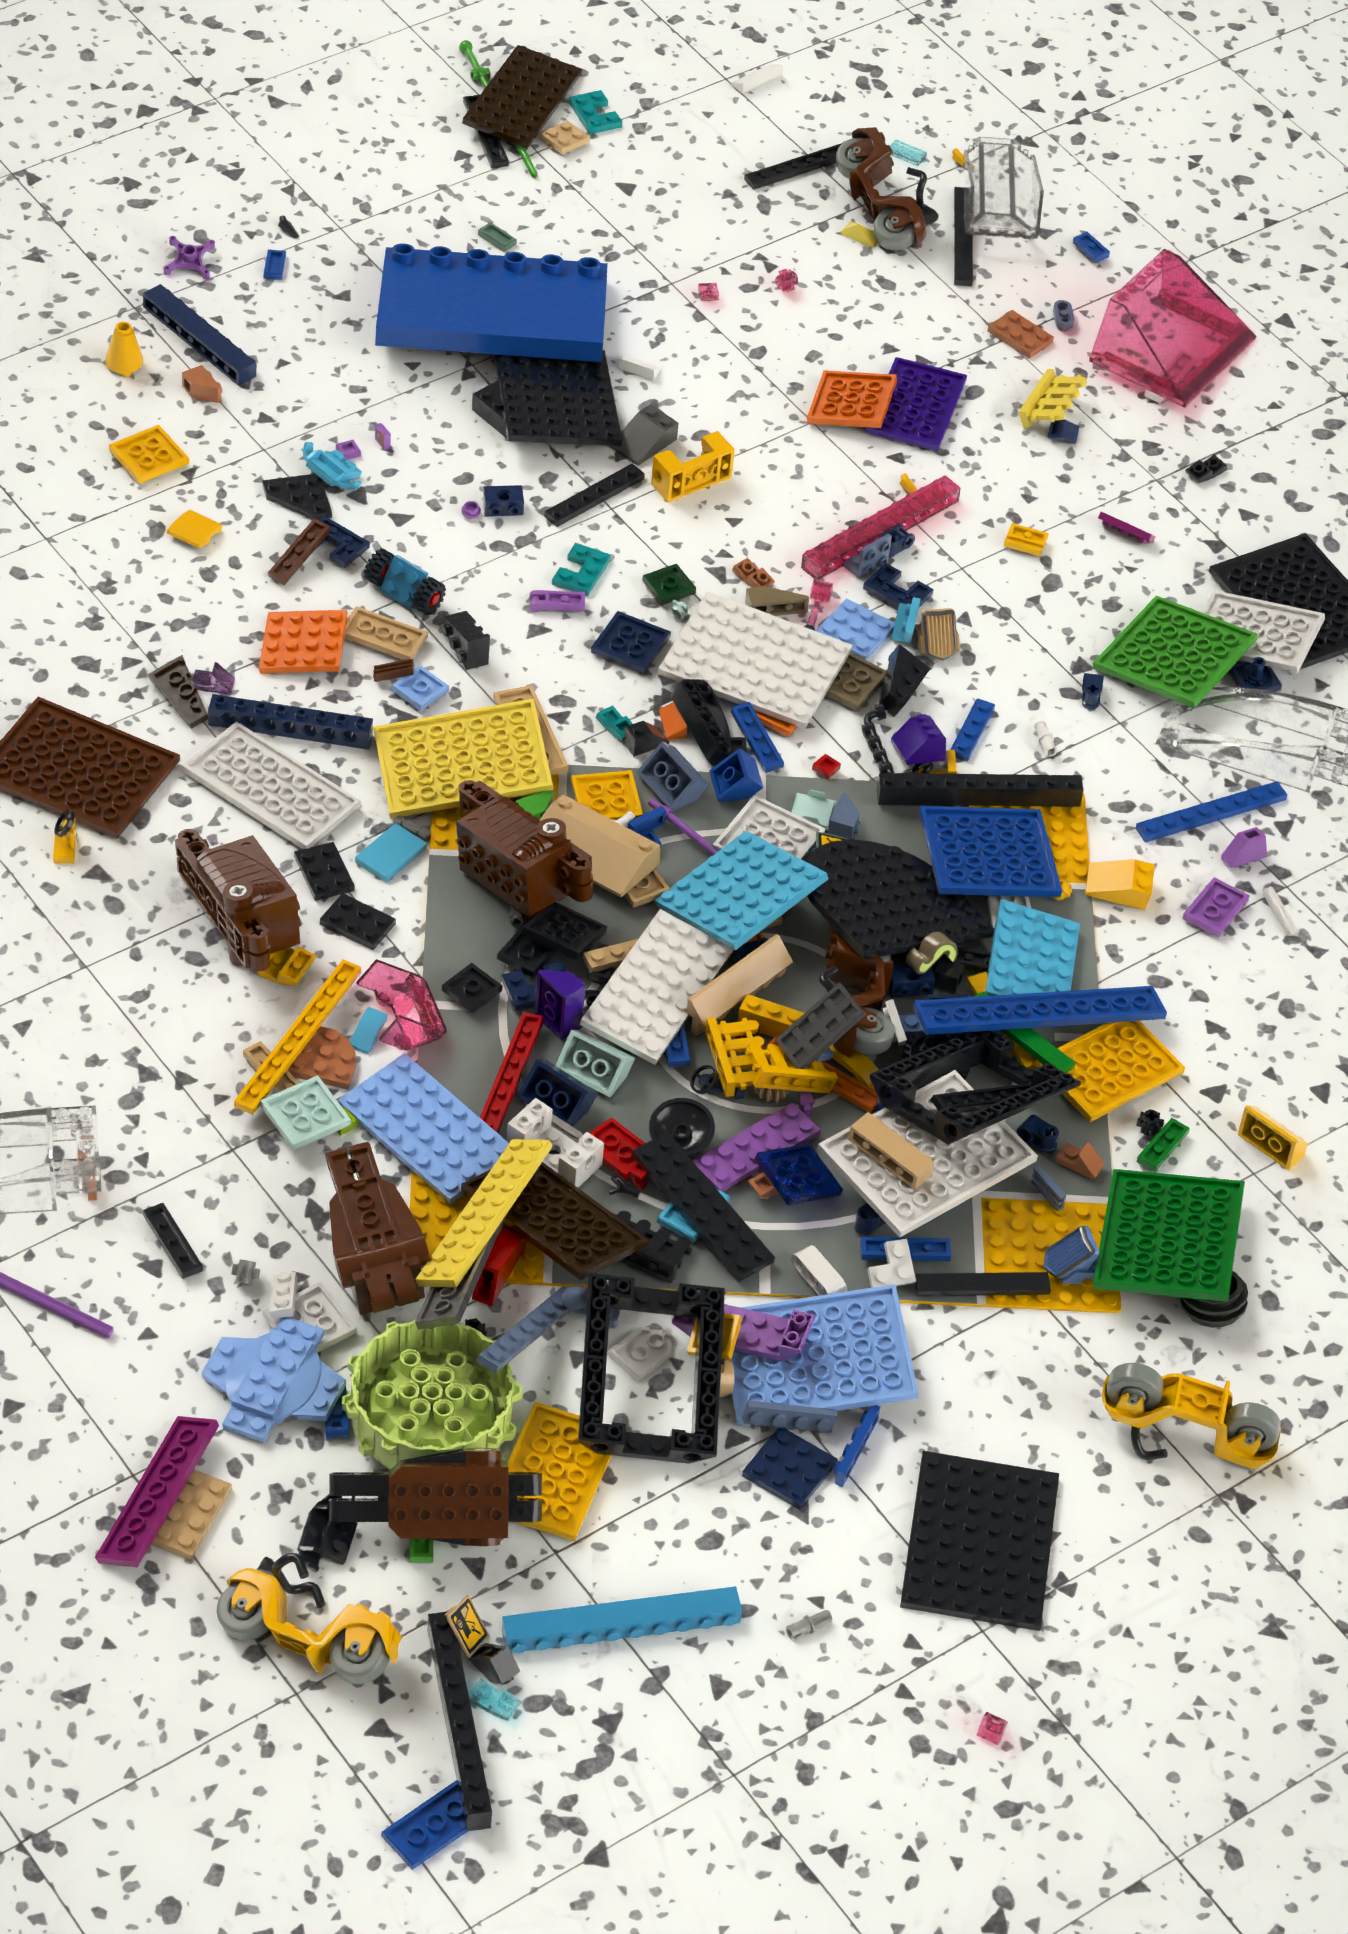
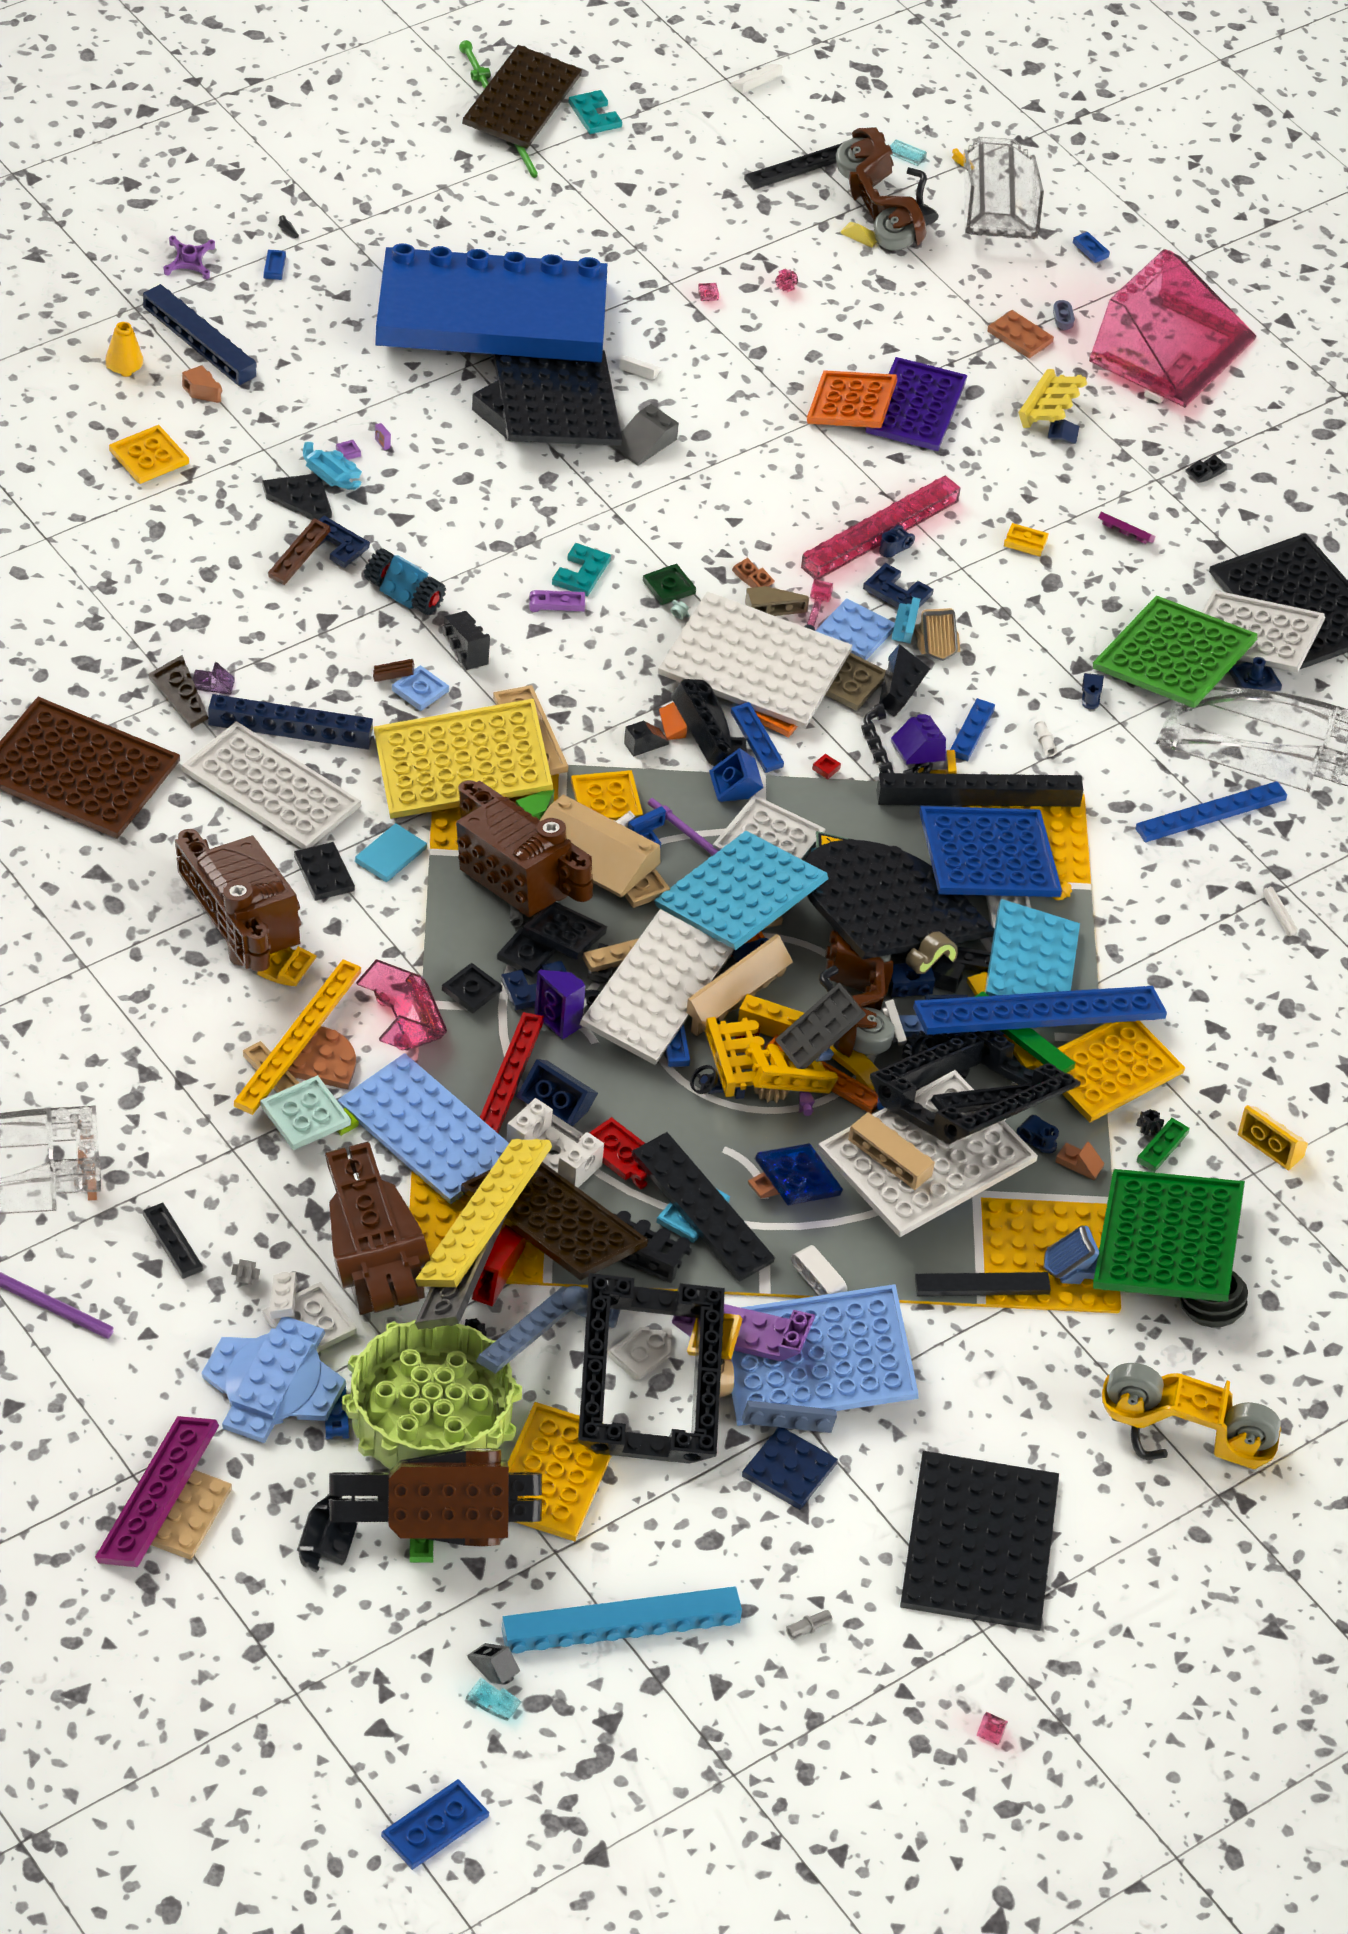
yellow piece [53,809,77,863] -> none
yellow slope [166,509,223,549] -> none
piece [216,1553,402,1684] -> none
orange plate [259,610,348,674] -> none
black plate [319,893,396,950] -> none
tan plate [344,606,428,660] -> none
medium azure slope [350,1007,388,1054] -> none
light grey axle [393,815,431,842] -> none
black brick [427,1611,492,1831] -> none
piece [445,1595,490,1658] -> none
medium lavender plate [461,501,481,519] -> none
black tile [463,95,509,169] -> none
sand green tile [478,222,517,252] -> none
dark blue brick [483,485,524,516] -> none
tan plate [540,120,590,155] -> none
black plate [544,463,645,527] -> none
light aqua slope [556,1030,635,1097] -> none
dark blue plate [591,611,671,674] -> none
teal slope [595,705,633,741] -> none
black bar [609,1177,641,1199] -> none
sand blue slope [637,741,710,811] -> none
black dish [649,1098,715,1157] -> none
yellow plate [651,431,735,503] -> none
medium lavender plate [693,1102,821,1192] -> none
light aqua piece [792,790,837,831] -> none
sand blue slope [828,793,861,839] -> none
blue plate [833,1405,881,1487] -> none
sand blue bracket [844,533,892,579] -> none
dark blue piece [854,1203,886,1235] -> none
blue plate [860,1237,951,1261] -> none
white plate [867,1239,916,1288] -> none
yellow bar [899,473,921,499] -> none
black tile [954,187,973,286] -> none
sand blue tile [1031,1165,1066,1212] -> none
yellow slope [1085,859,1155,910] -> none
medium lavender plate [1182,877,1250,937] -> none
medium lavender slope [1221,827,1267,868] -> none

